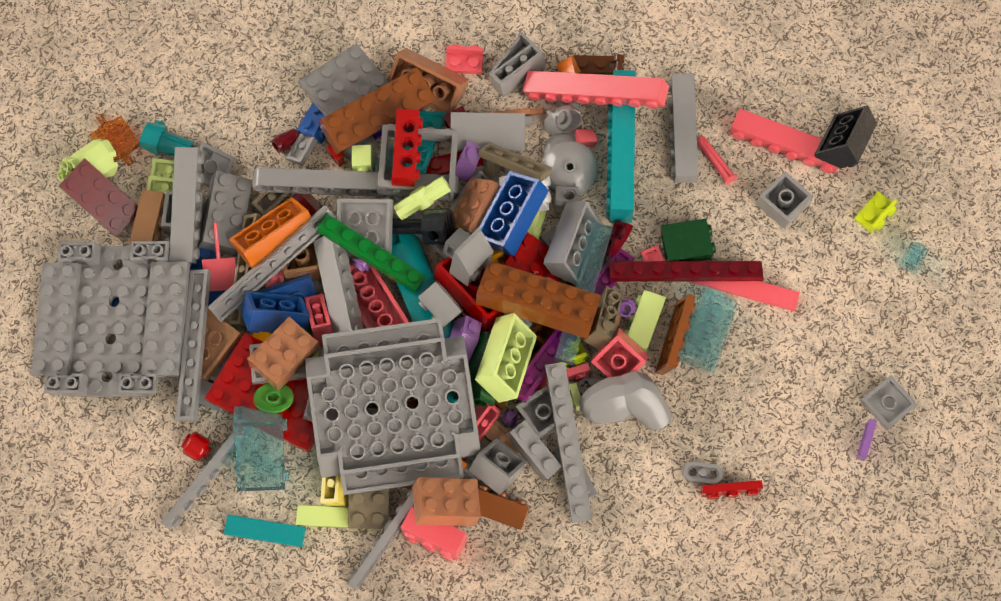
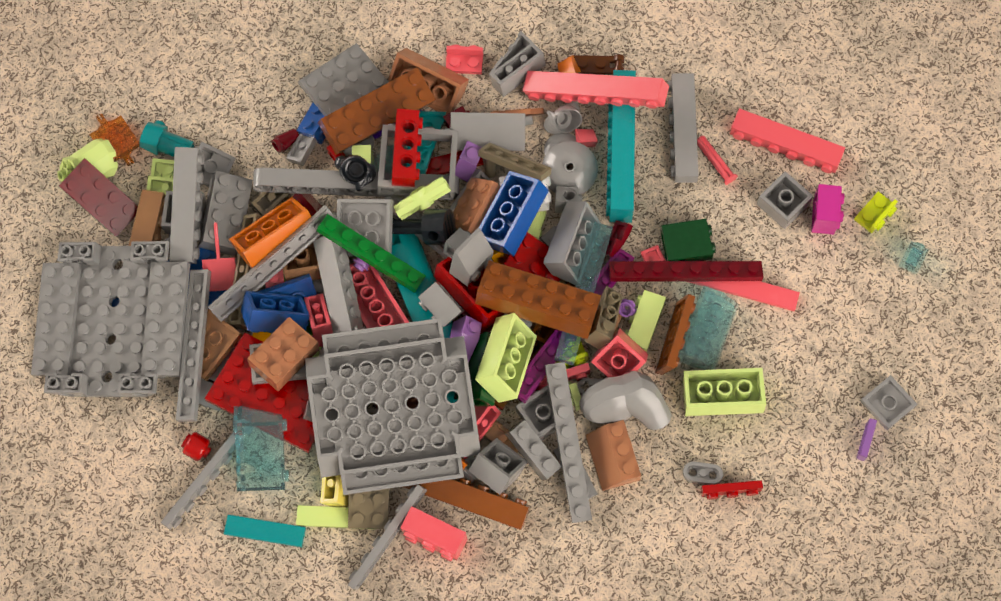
bright green dish [254,384,294,413] -> none
nougat brick [412,477,481,526] -> none
medium lavender plate [502,409,518,428] -> none
black slope [814,105,877,169] -> none
none -> black hair [334,155,376,191]
none -> nougat slope [585,420,641,491]
none -> yellowish green brick [682,368,766,416]
none -> dark pink brick [811,184,845,235]

